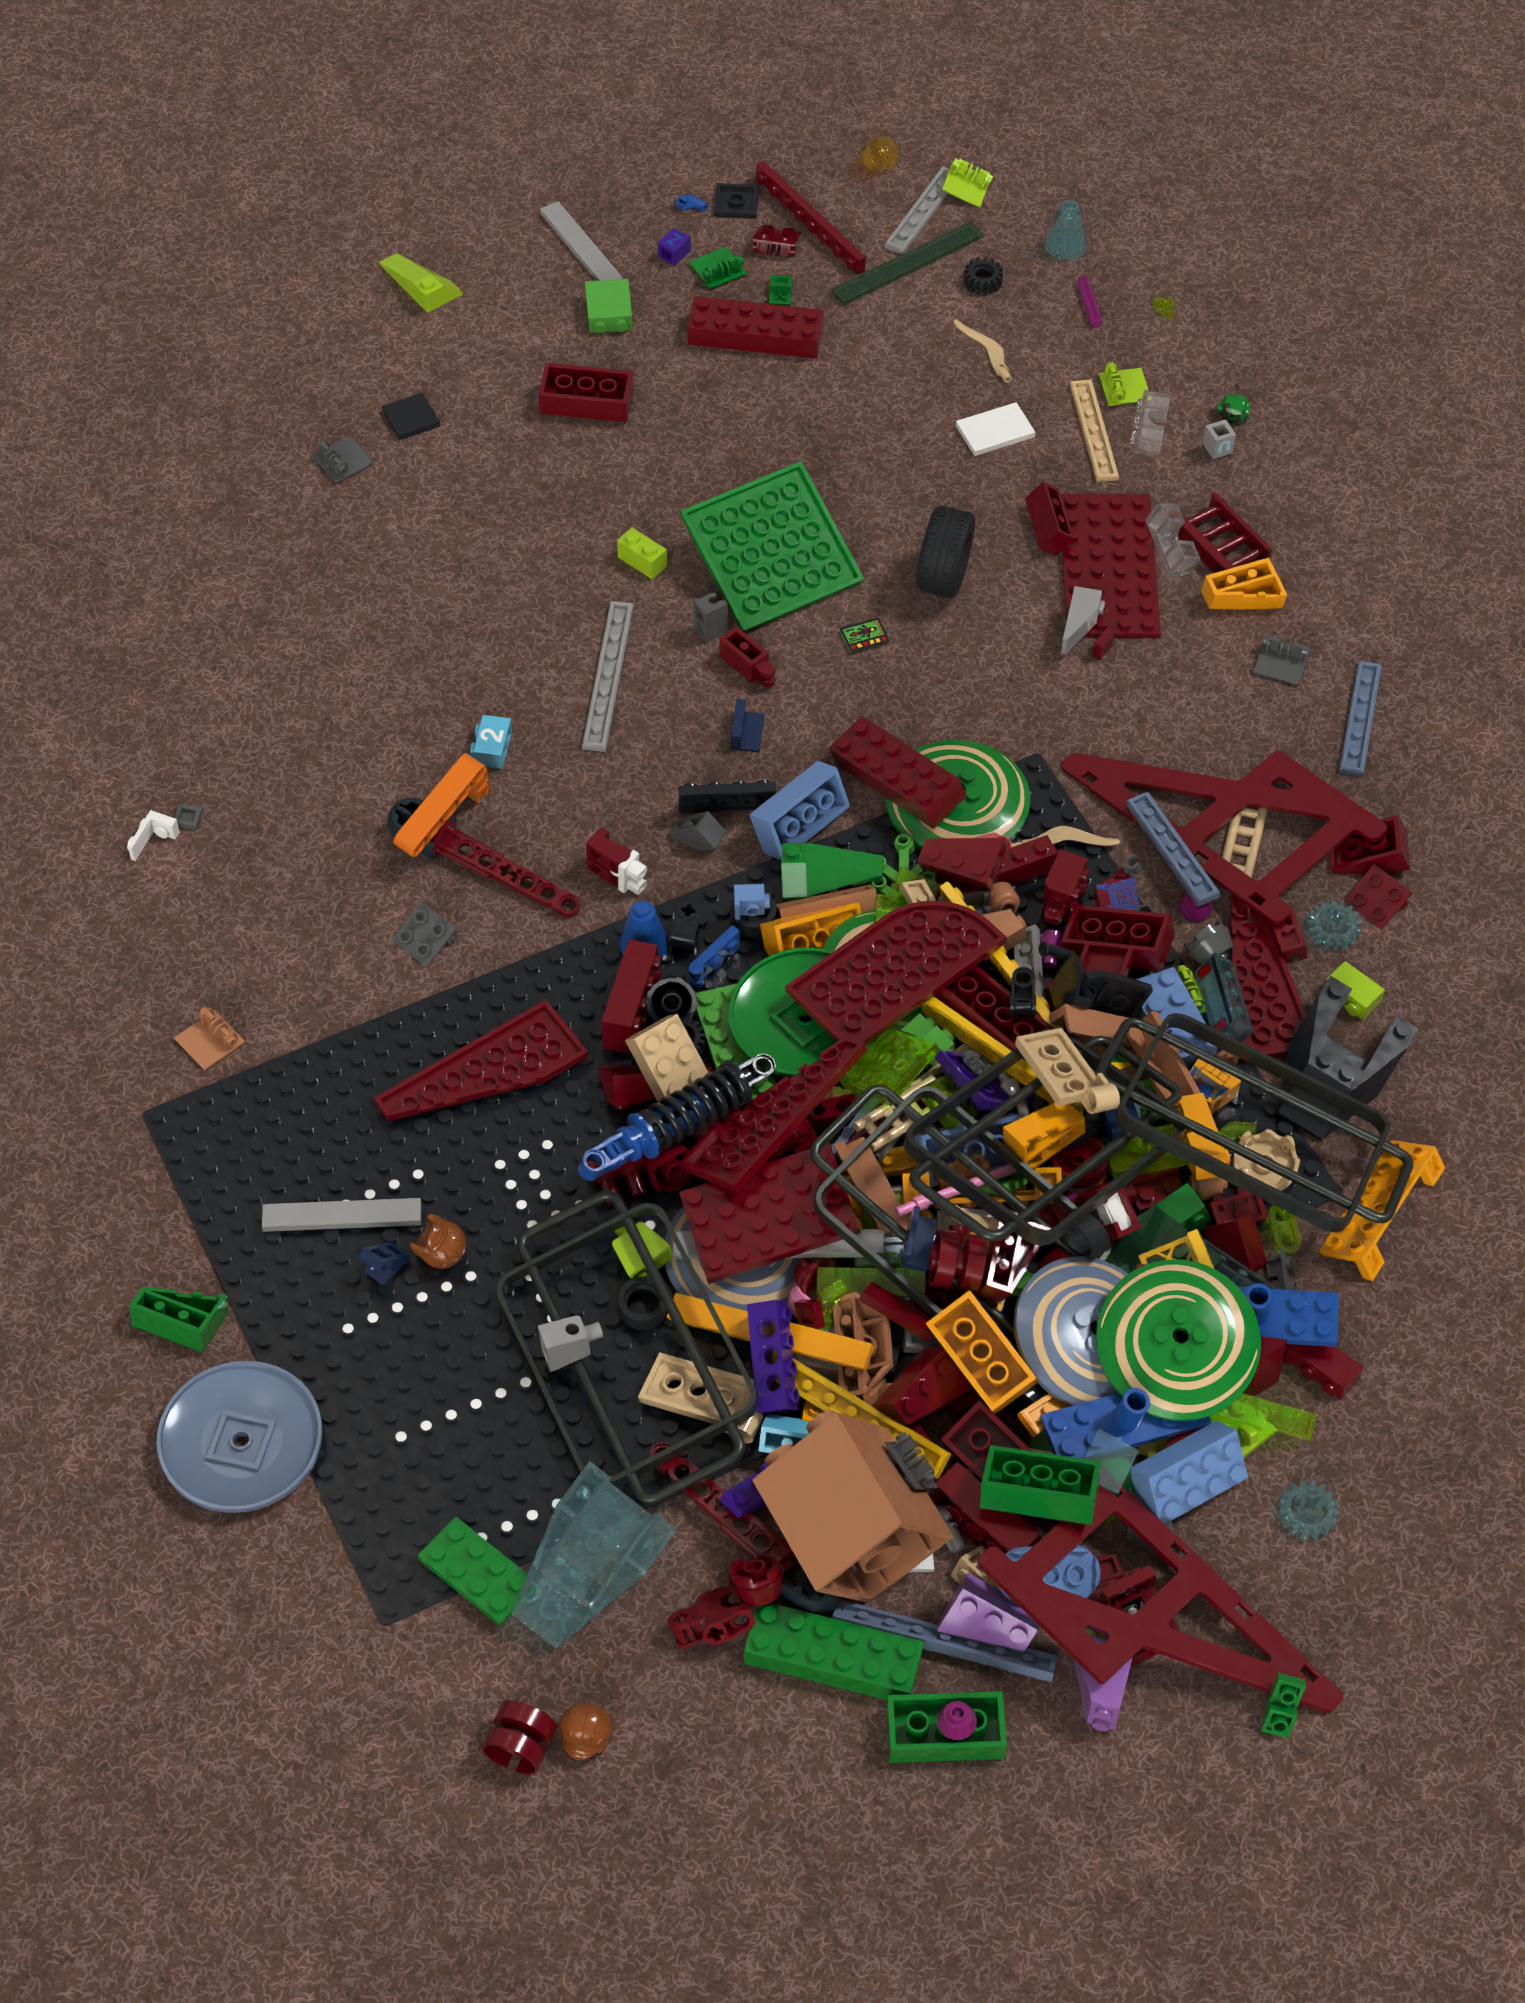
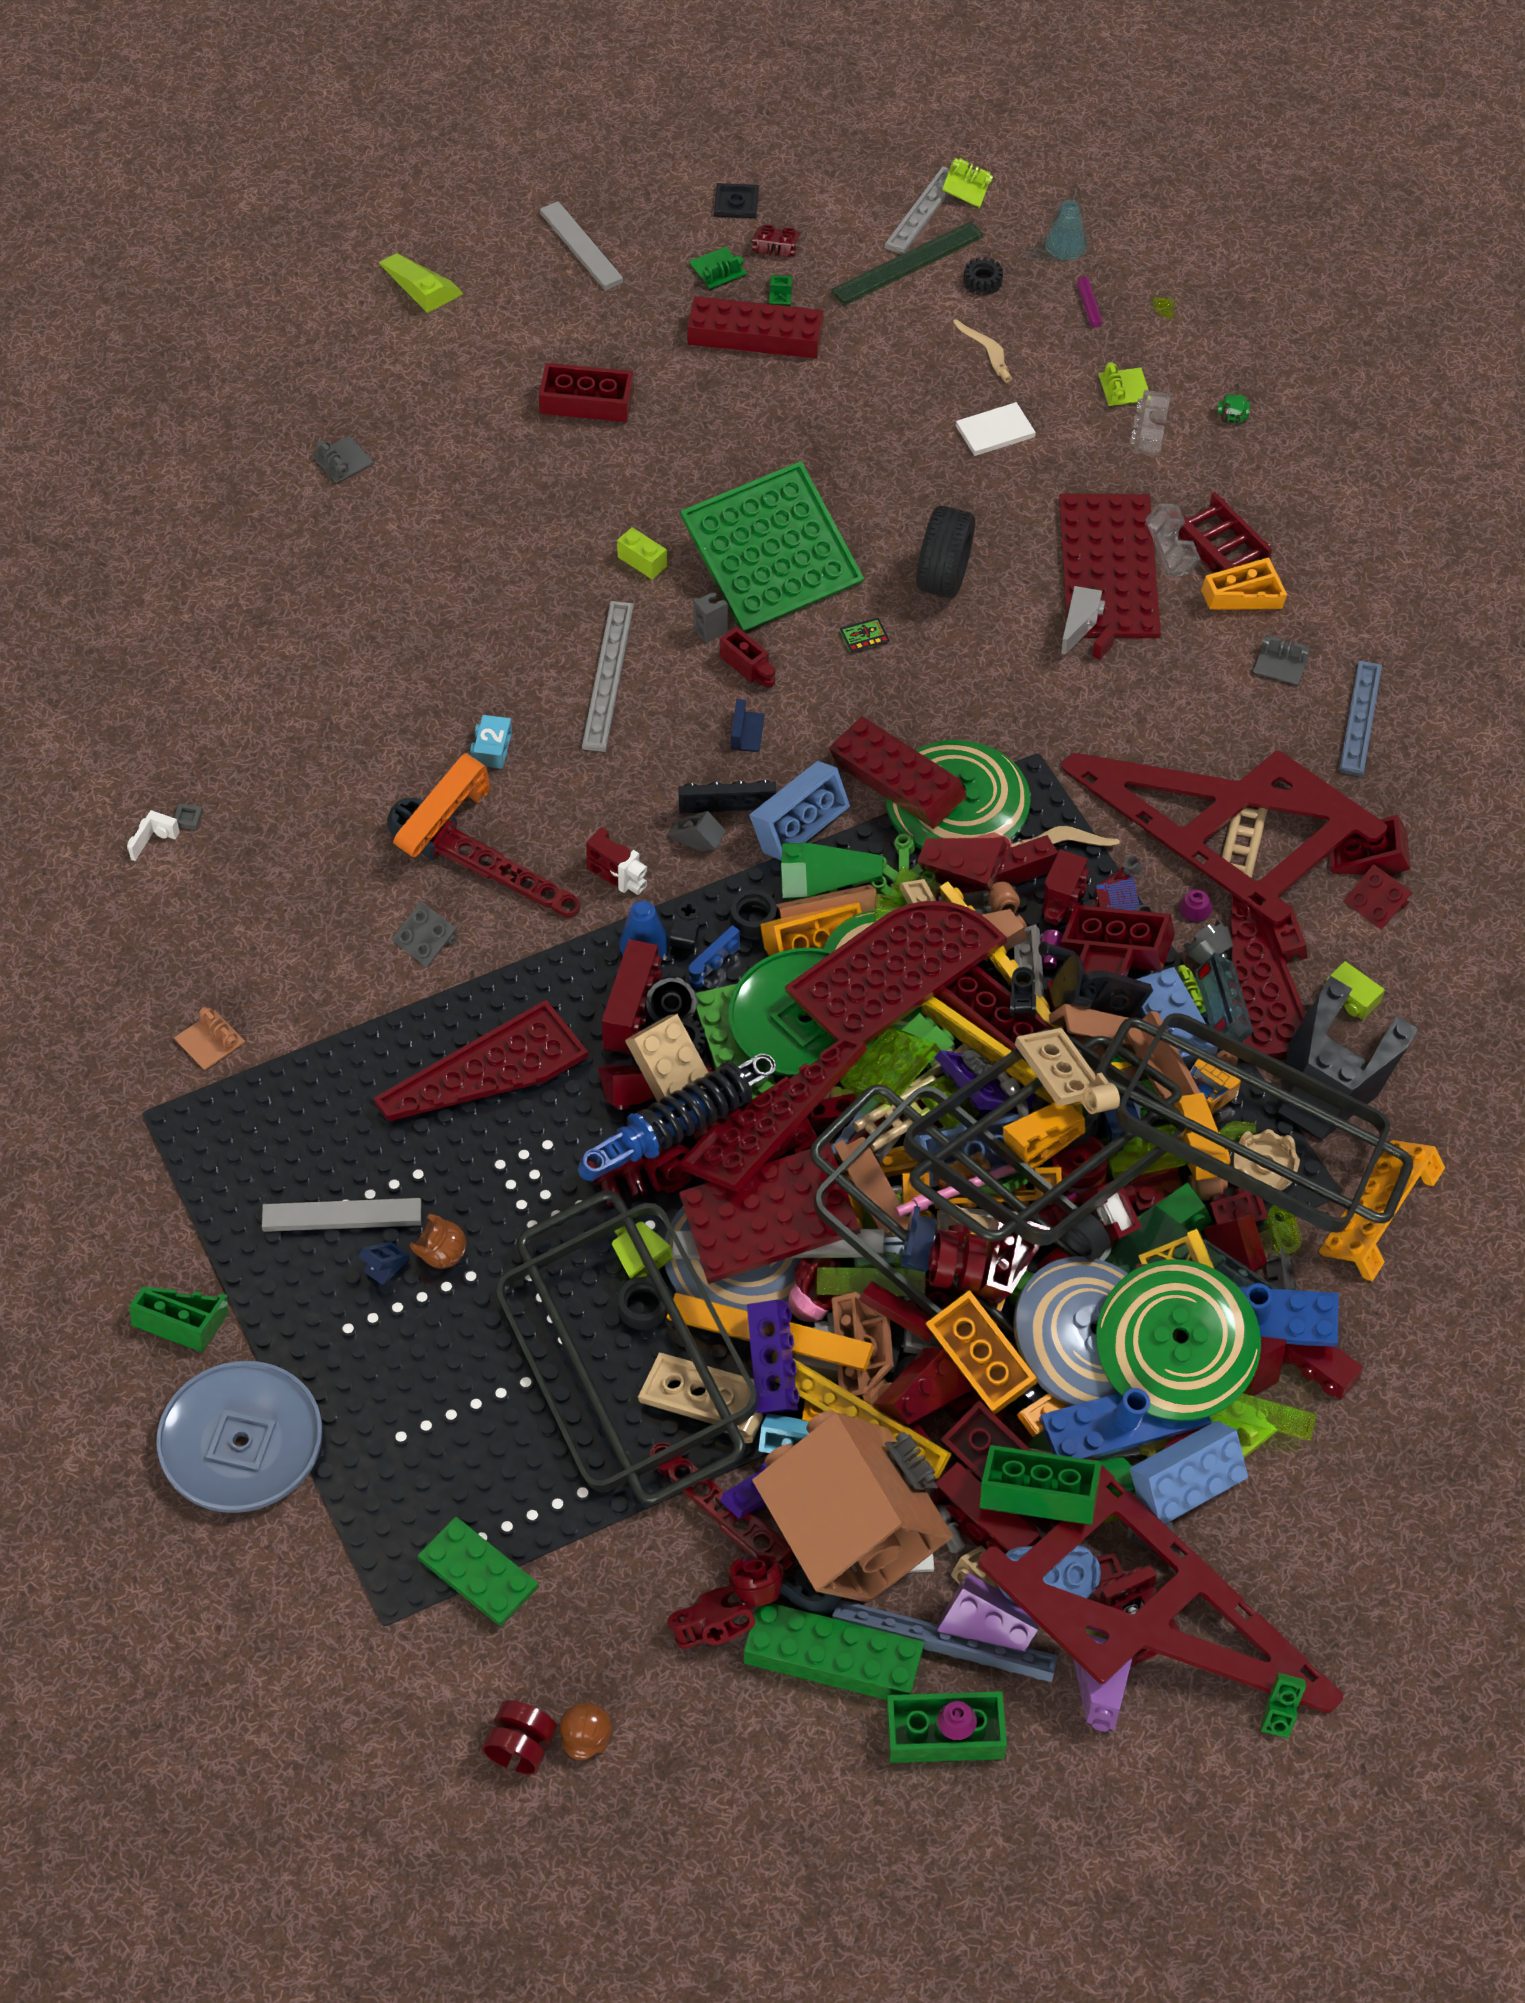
black tile [382,392,440,440] -> none
clear light blue wedge [511,1461,677,1649] -> none
light grey torso [538,1315,603,1372] -> none
bright green brick [585,279,633,334] -> none
dark purple brick [658,228,691,266] -> none
blue arm [676,195,708,212] -> none
medium blue brick [734,884,770,920] -> none
dark red plate [755,161,866,275] -> none
dark red tile [794,1299,825,1329] -> none
clear neon green arm [817,1280,848,1329] -> none
clear yellow piece [858,137,900,172] -> none
dark red brick [1025,482,1075,555] -> none
tan tile [1069,379,1119,483] -> none
clear light blue piece [1083,1429,1138,1494] -> none
sand blue tile [1126,792,1220,907] -> none
light grey brick [1203,419,1236,459] -> none
clear light blue gear [1278,1480,1340,1539] -> none
clear light blue gear [1307,899,1362,950] -> none

